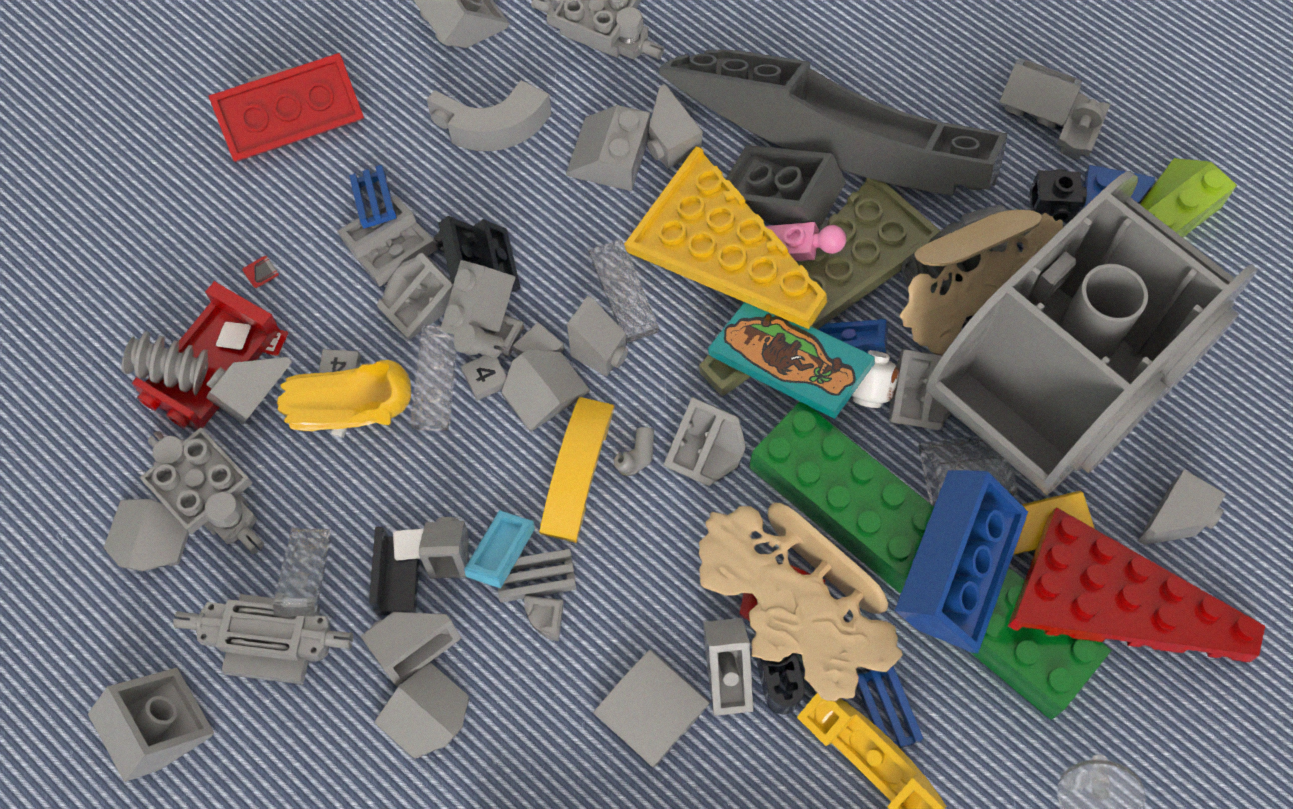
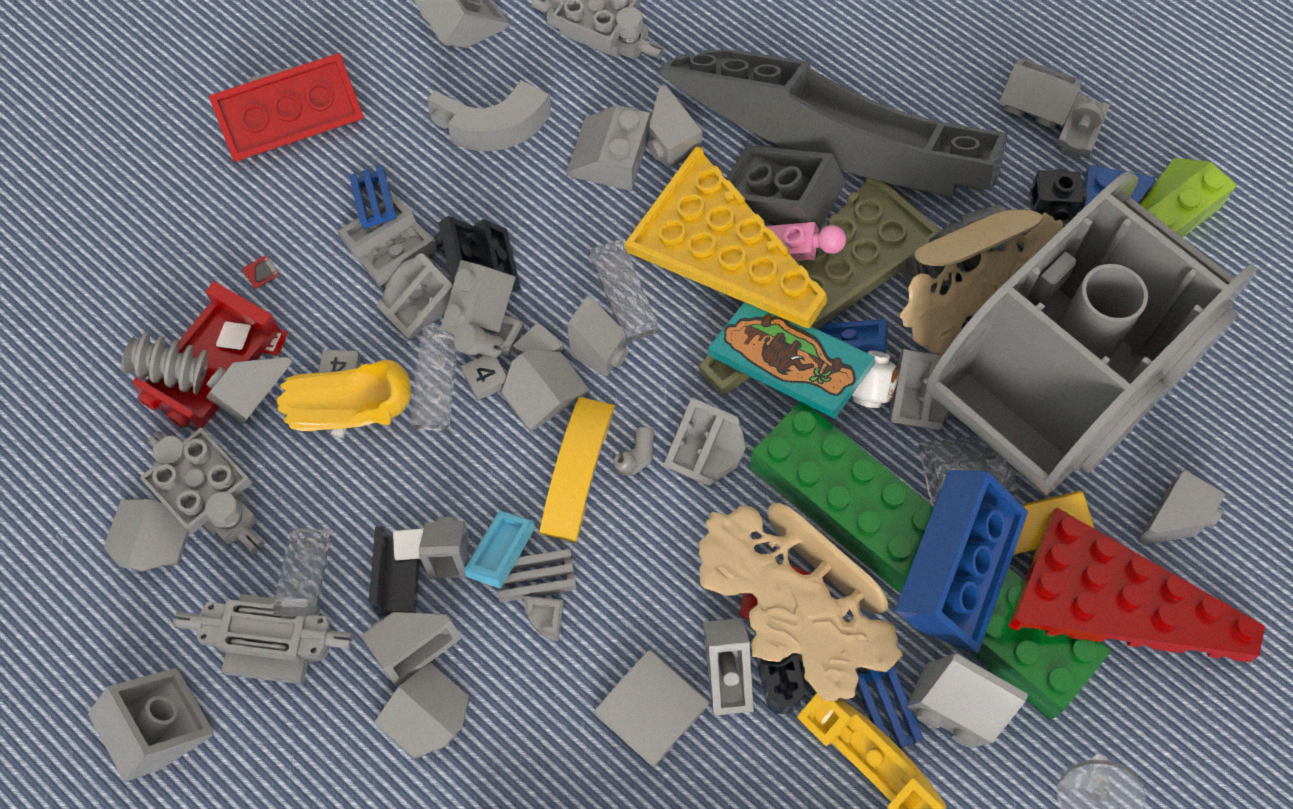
none -> slope [906,653,1028,748]

